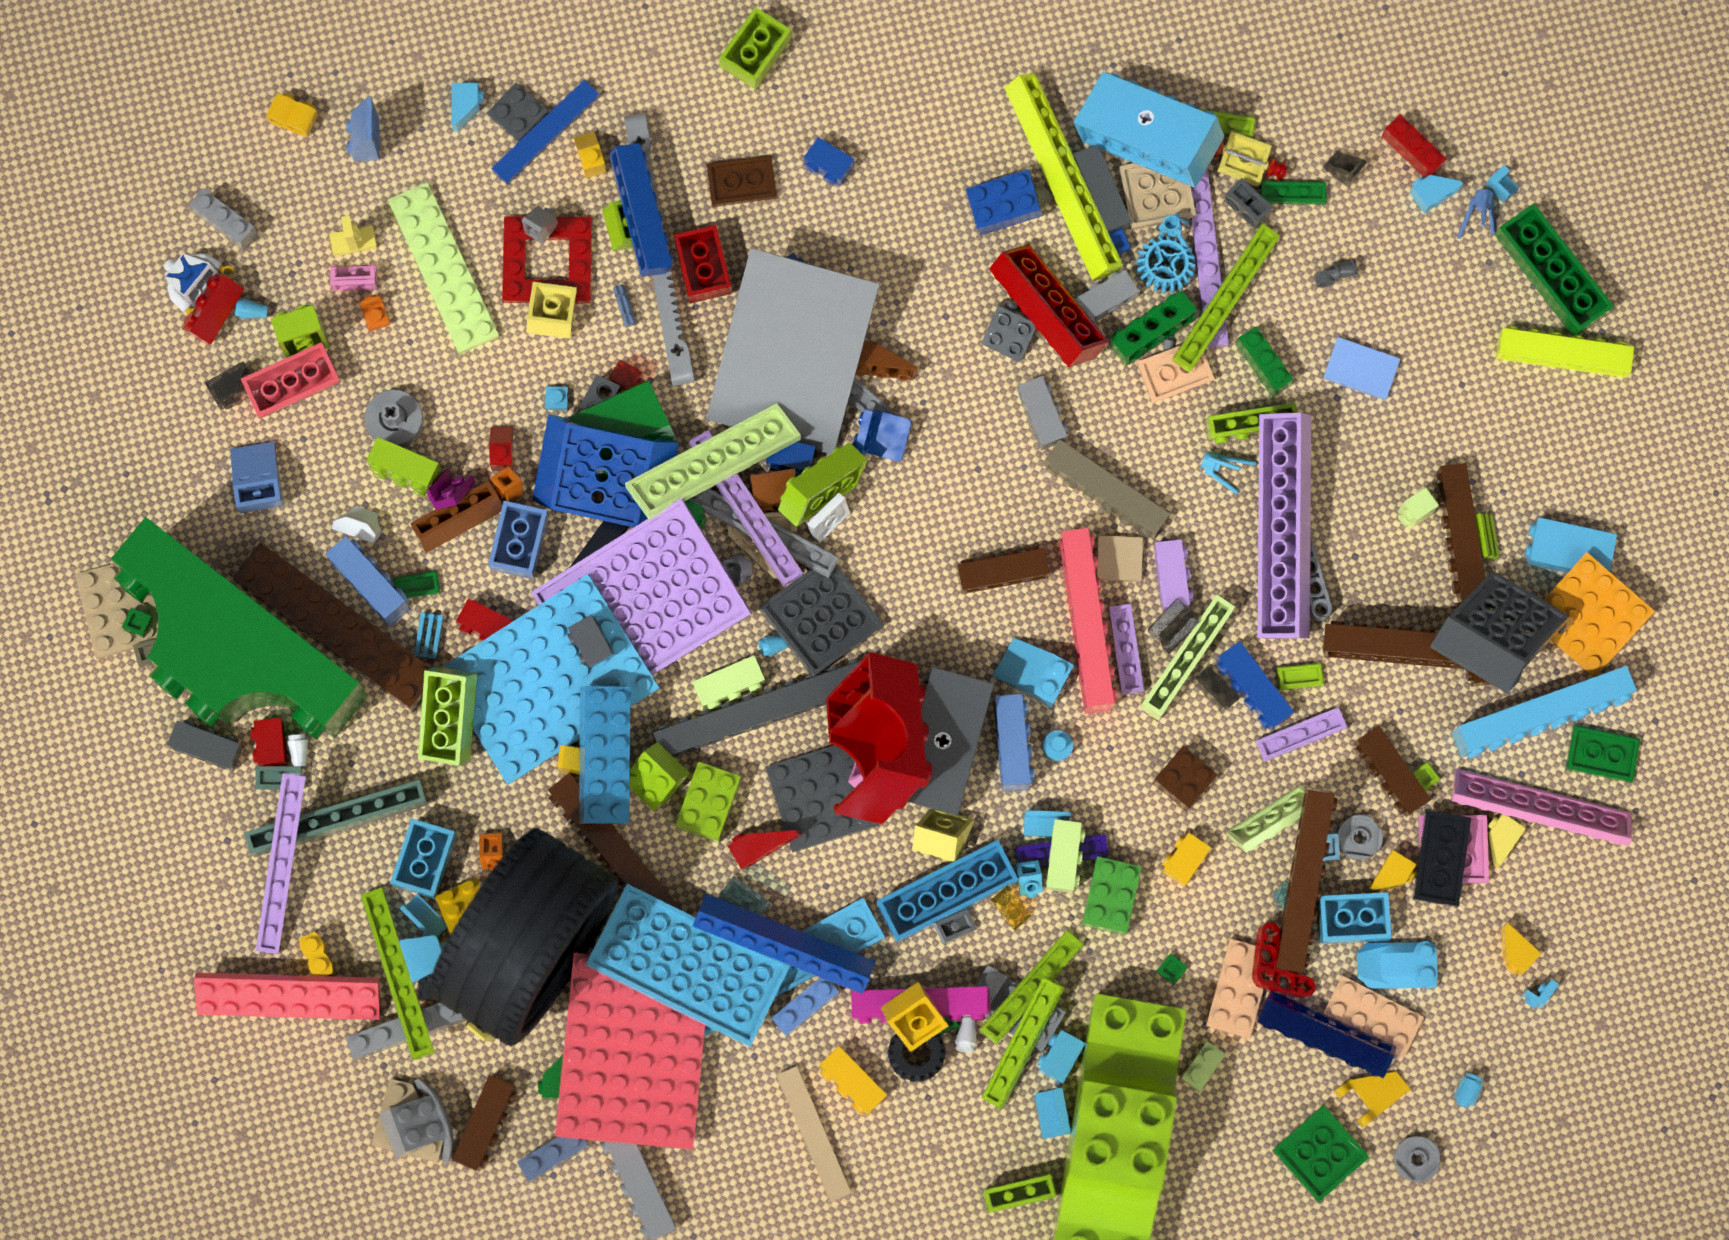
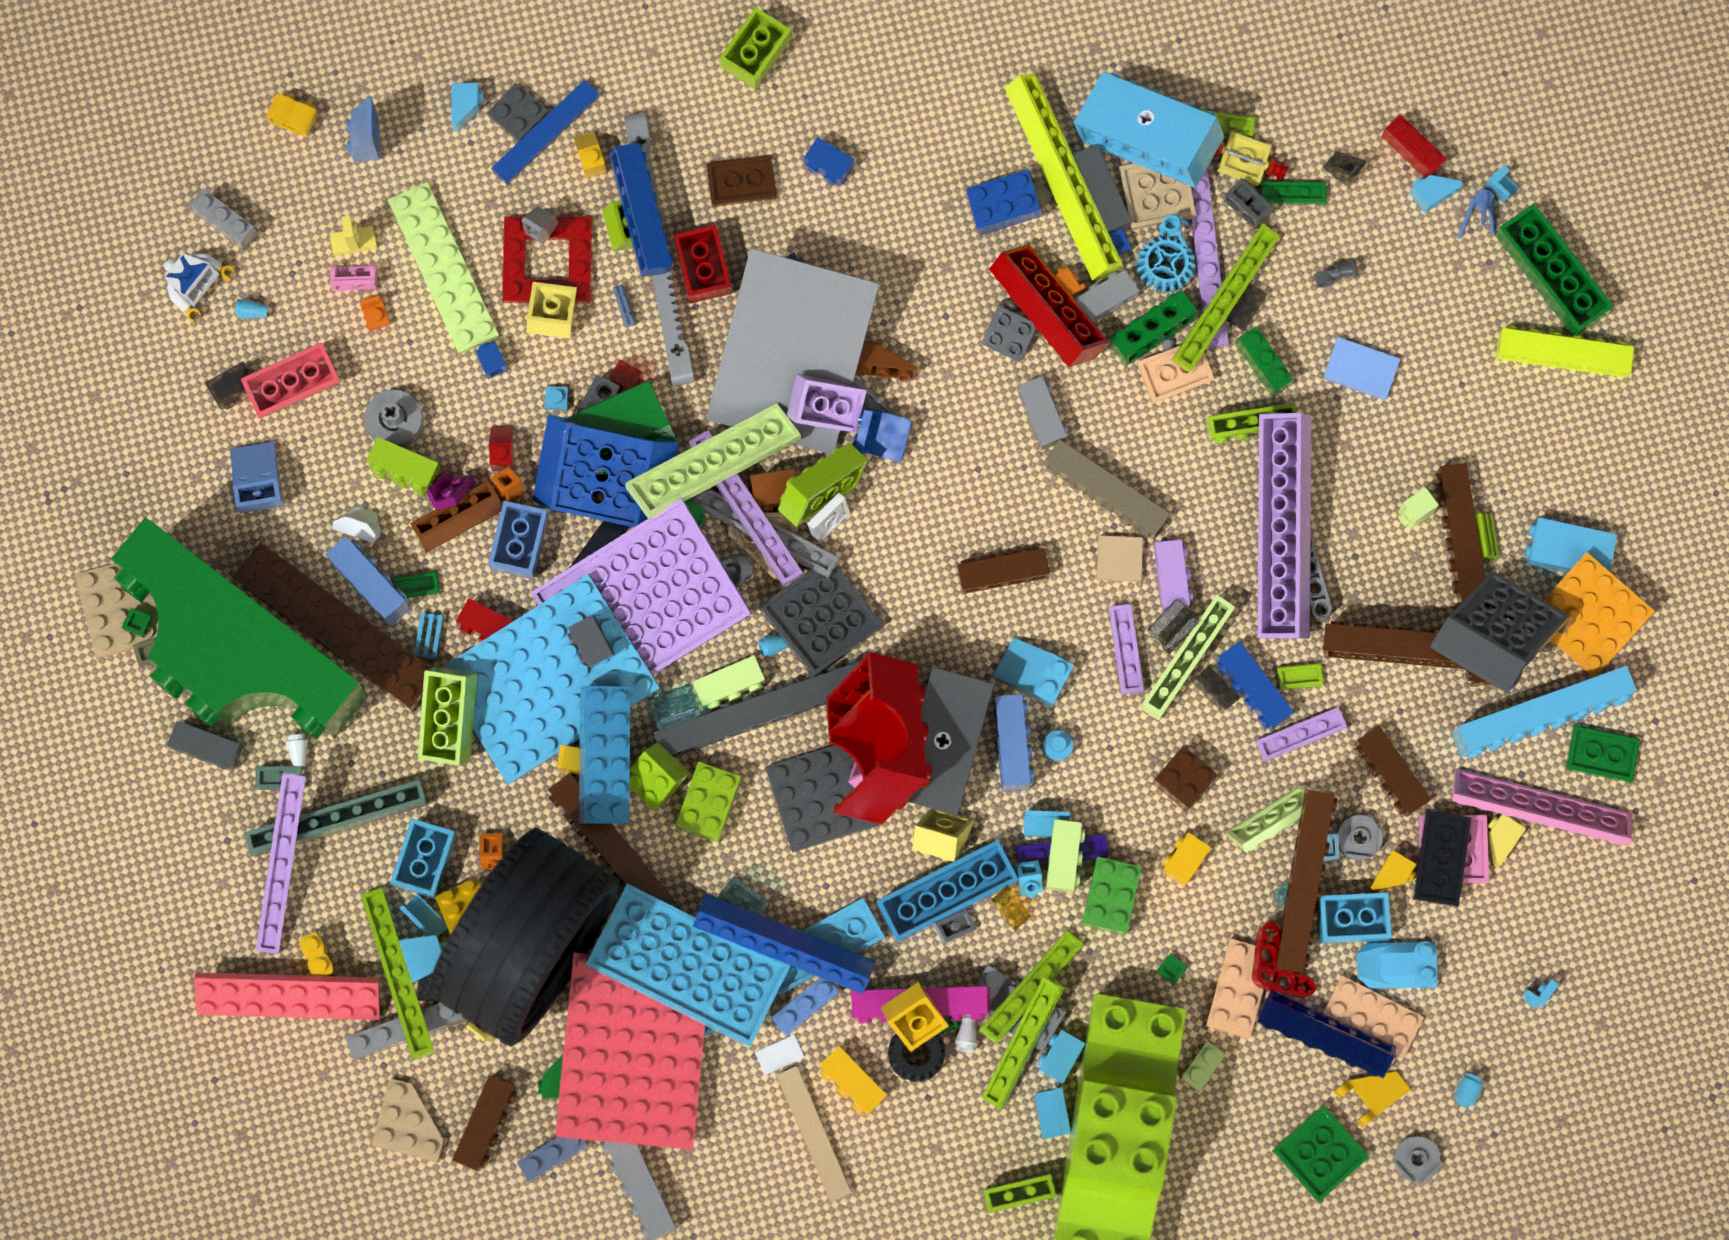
red brick [182,273,244,345] -> none
red brick [251,717,288,766] -> none
lime brick [271,304,330,358] -> none
light grey piece [380,1079,454,1166] -> none
red slope [728,830,803,869] -> none
blue brick [766,442,816,477] -> none
coral brick [1059,528,1118,714] -> none
medium azure plant [1201,451,1257,494] -> none
lime tile [1412,761,1441,791] -> none
yellow slope [1501,923,1541,976] -> none
none -> blue brick [475,342,508,379]
none -> clear light blue plate [647,683,701,731]
none -> white sticker [755,1035,805,1075]
none -> lavender slope [787,374,867,433]
none -> orange brick [1054,266,1085,297]
none -> clear smoke plate [1226,283,1267,331]

